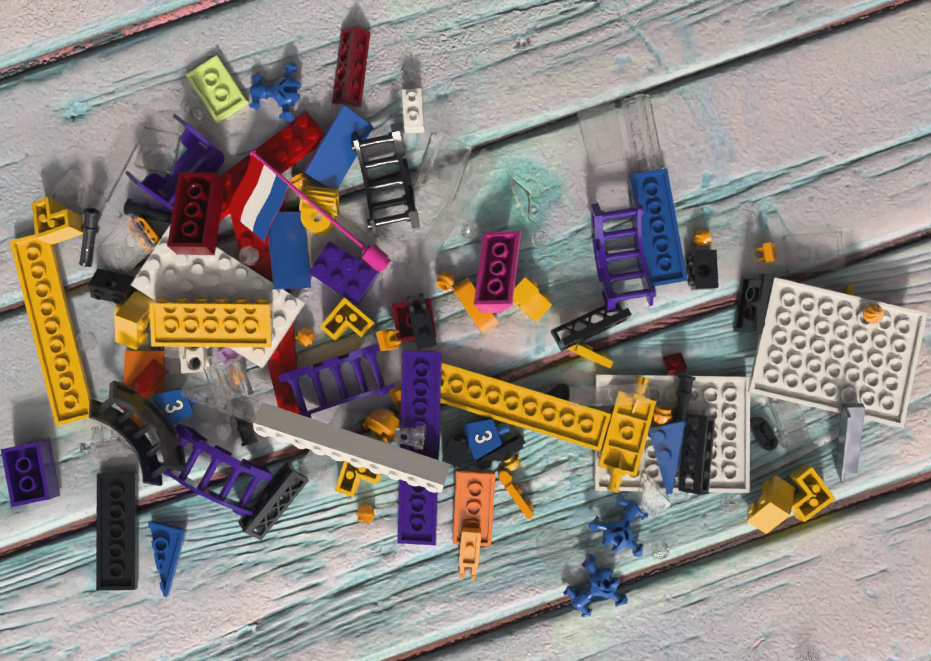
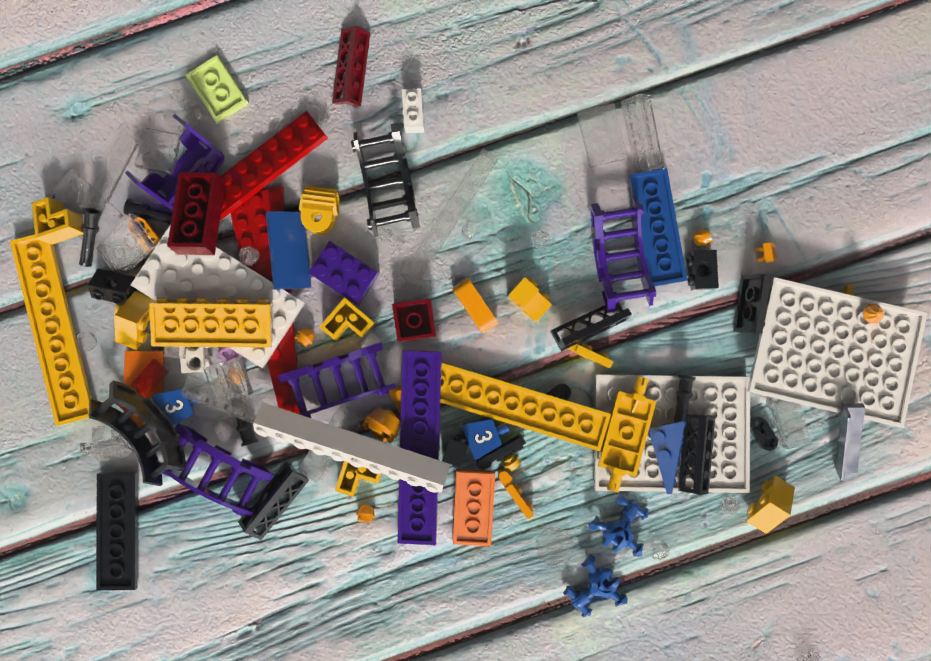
dark purple brick [0,439,60,507] -> none
blue wing [148,520,187,597] -> none
flag [229,150,391,272] -> none
blue piece [249,61,301,122] -> none
light orange plate [290,172,309,191] -> none
blue tile [303,105,374,189] -> none
light orange tile [376,329,401,351] -> none
clear plate [394,426,425,450] -> none
black hinge [407,293,437,350] -> none
clear slope [412,131,473,201] -> none
light orange plate [436,271,455,291] -> none
light orange hinge [459,527,481,579] -> none
dark pink slope [474,231,521,313] -> none
clear tile [569,384,650,407] -> none
clear slope [637,470,671,518] -> none
light orange plate [653,406,672,425] -> none
dark red plate [662,353,687,376] -> none
clear tile [783,231,846,274] -> none
yellow brick [788,464,836,522] -> none

